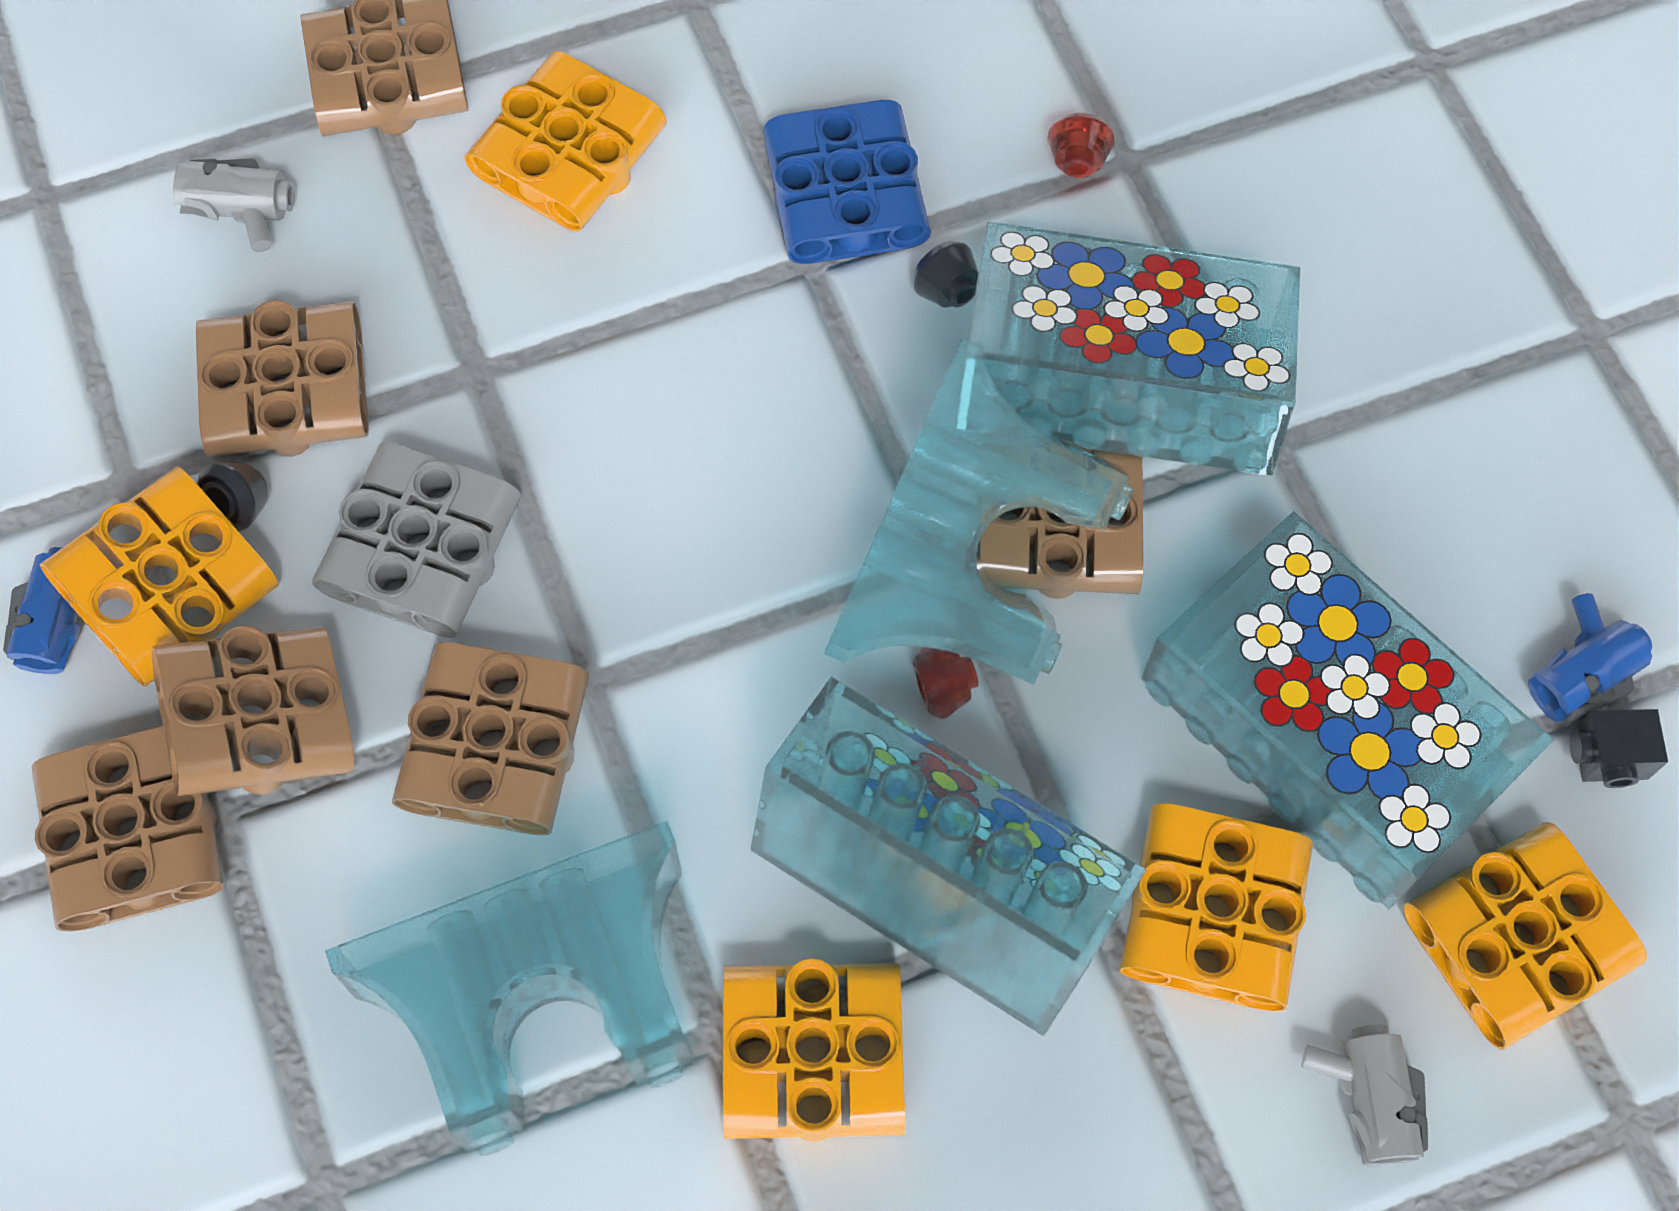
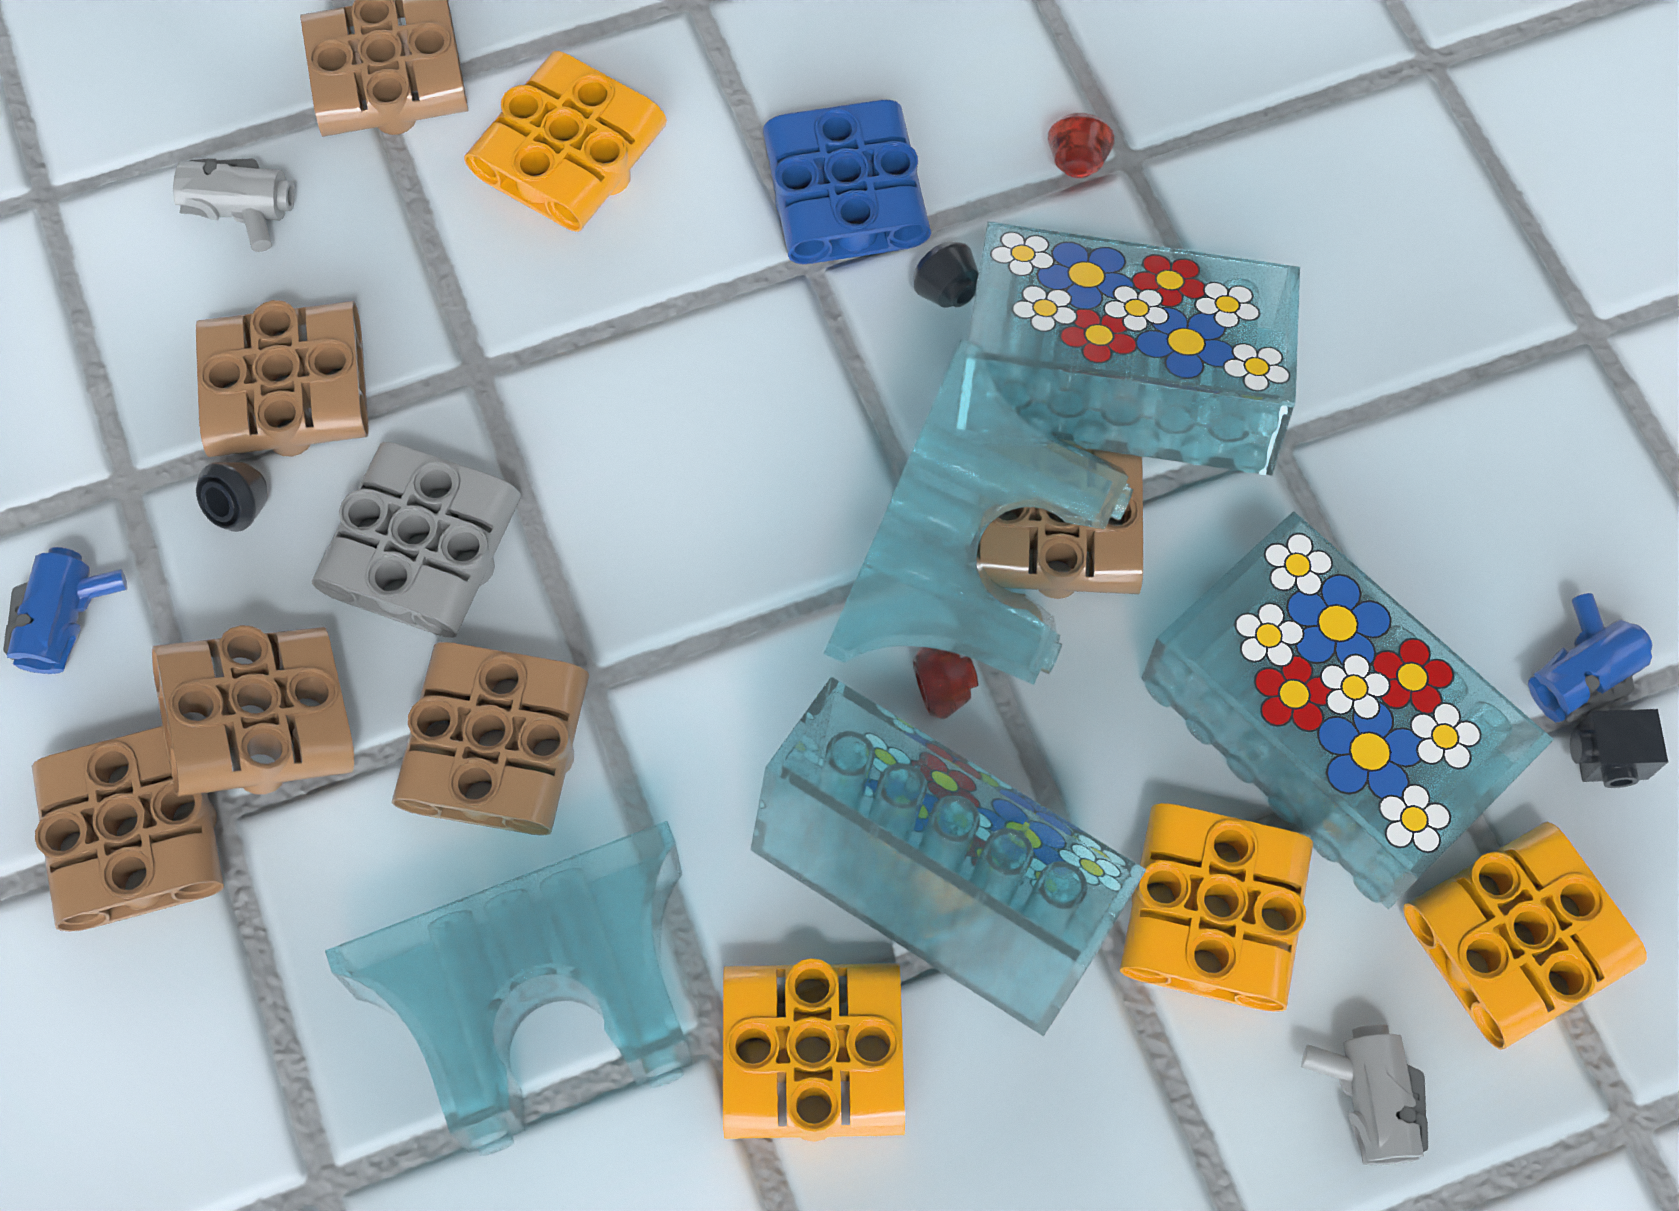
light orange connector [39,466,279,687] -> none

